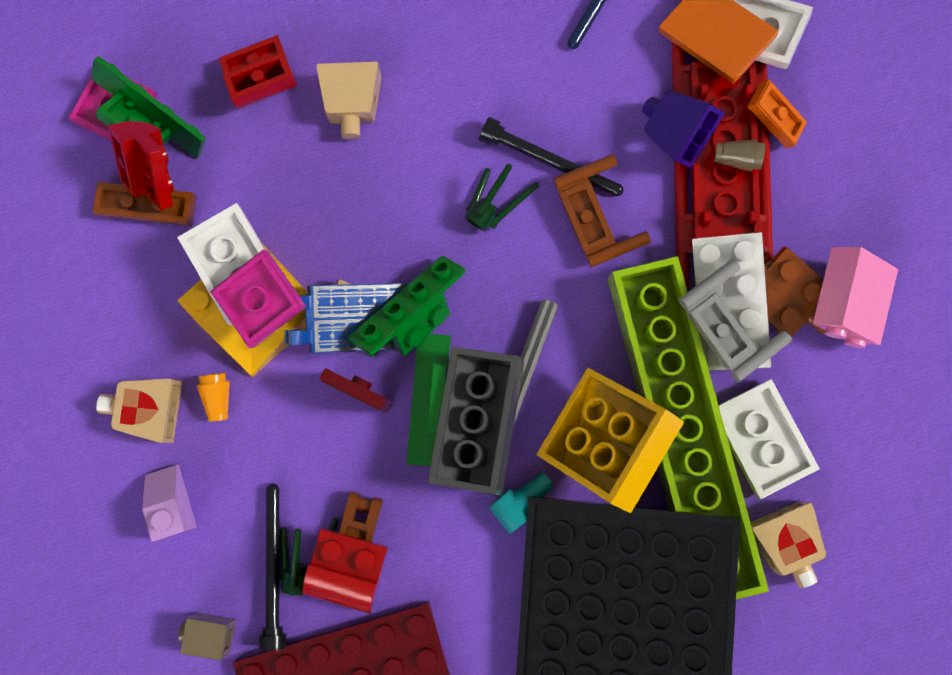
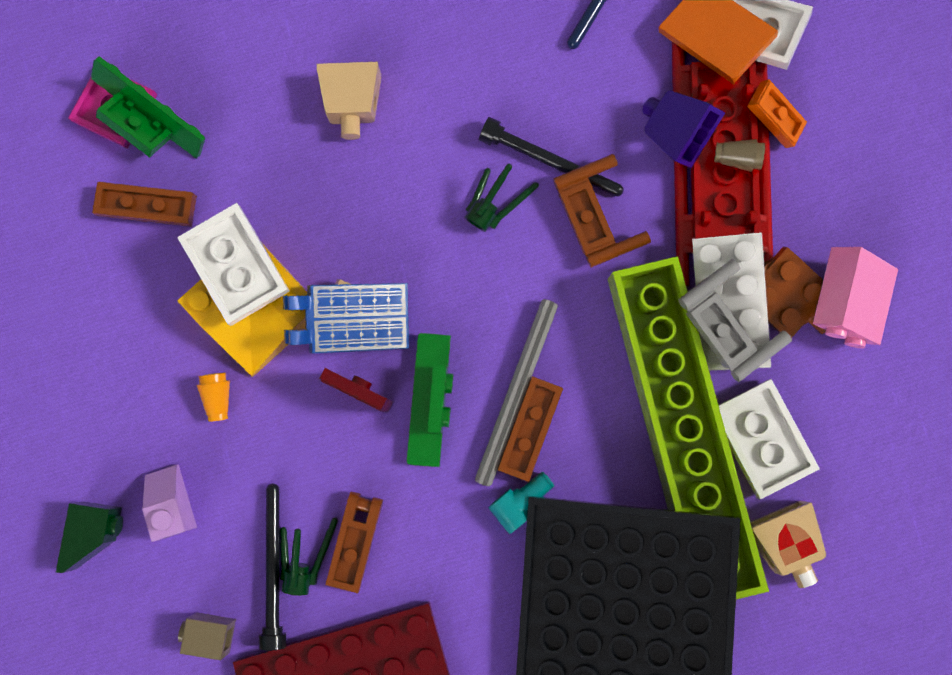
tan torso [97,379,182,443] -> none
red brick [108,121,174,210] -> none
dark pink tile [210,250,307,348] -> none
red brick [218,35,298,110] -> none
red brick [303,528,389,614] -> none
green bracket [349,256,466,357] -> none
dark grey slope [428,347,524,495] -> none
yellow slope [536,367,684,513] -> none
none -> dark green slope [56,501,123,573]
none -> dark orange plate [497,376,563,482]

